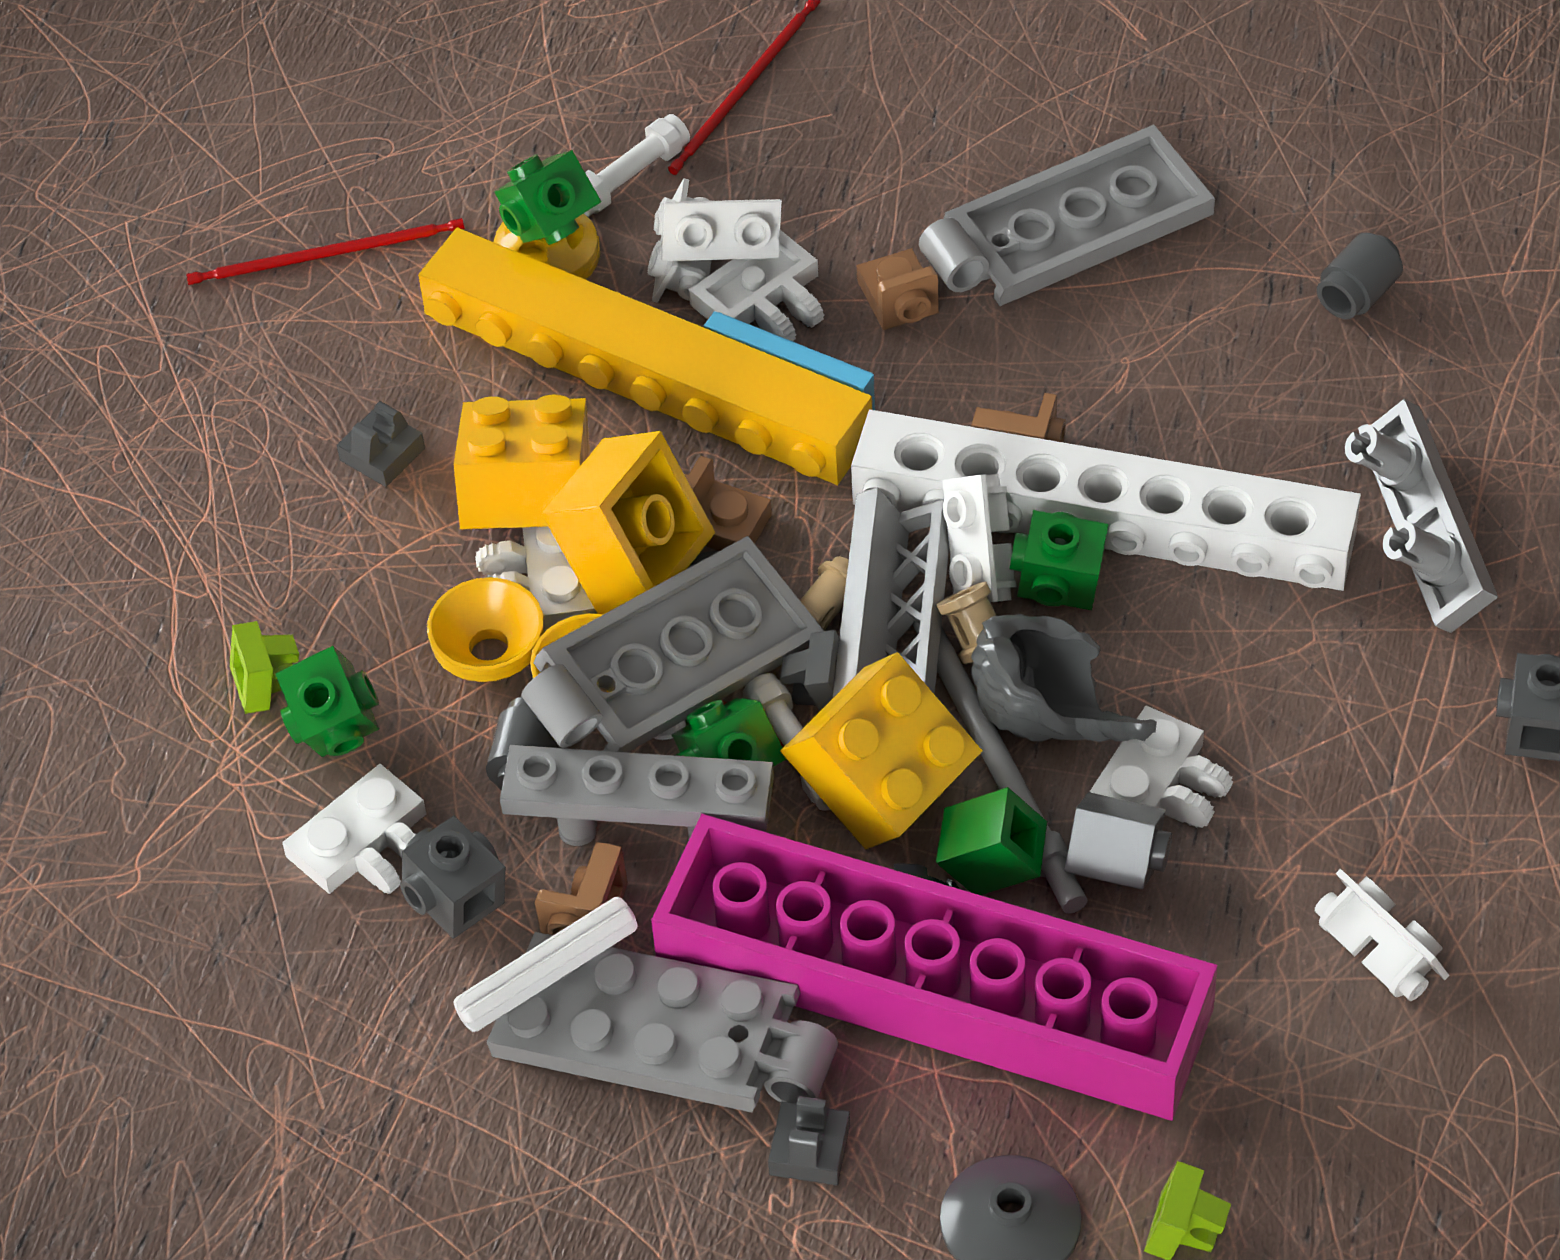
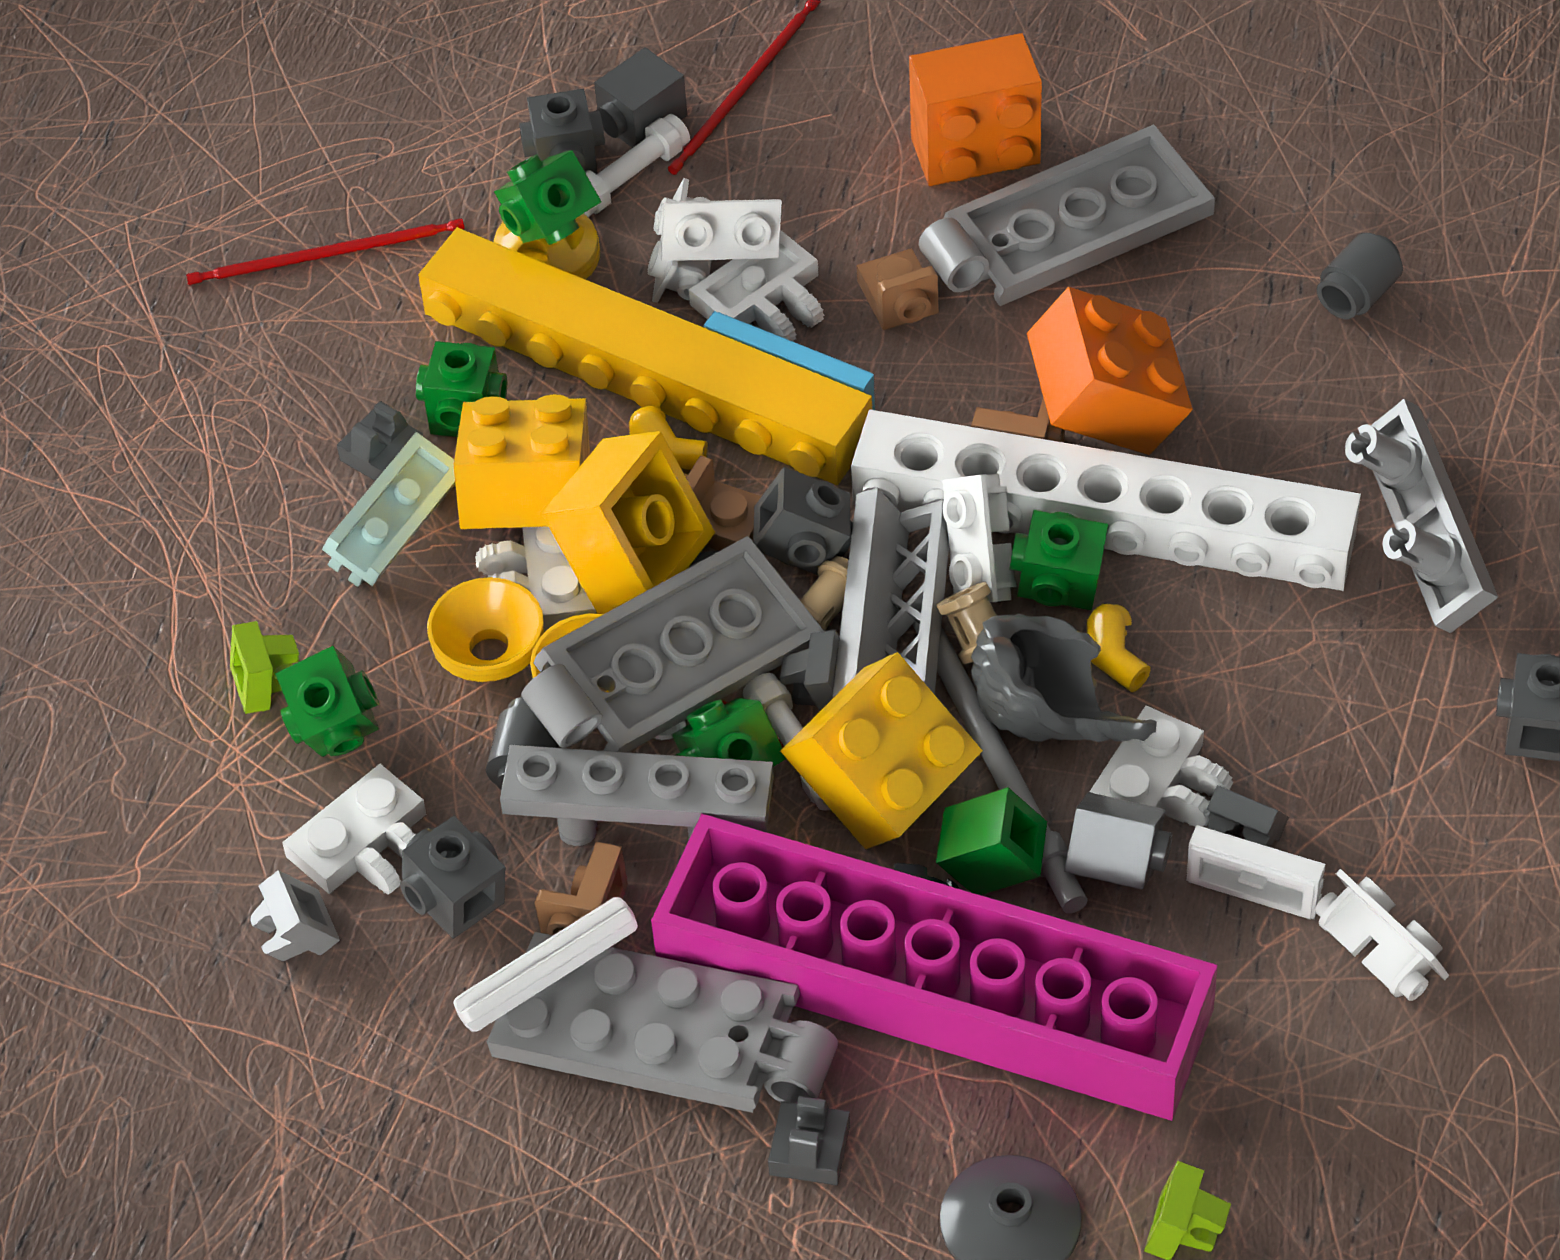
none -> light grey tile [250,870,340,961]
none -> light aqua hinge [322,432,455,587]
none -> green brick [416,341,508,437]
none -> dark grey brick [519,89,605,175]
none -> dark grey brick [594,47,688,148]
none -> yellow arm [629,406,708,470]
none -> dark grey brick [753,466,853,576]
none -> orange brick [909,33,1042,186]
none -> orange brick [1027,287,1193,455]
none -> yellow arm [1086,604,1151,692]
none -> white tile [1186,825,1326,919]
none -> dark grey tile [1207,785,1289,847]

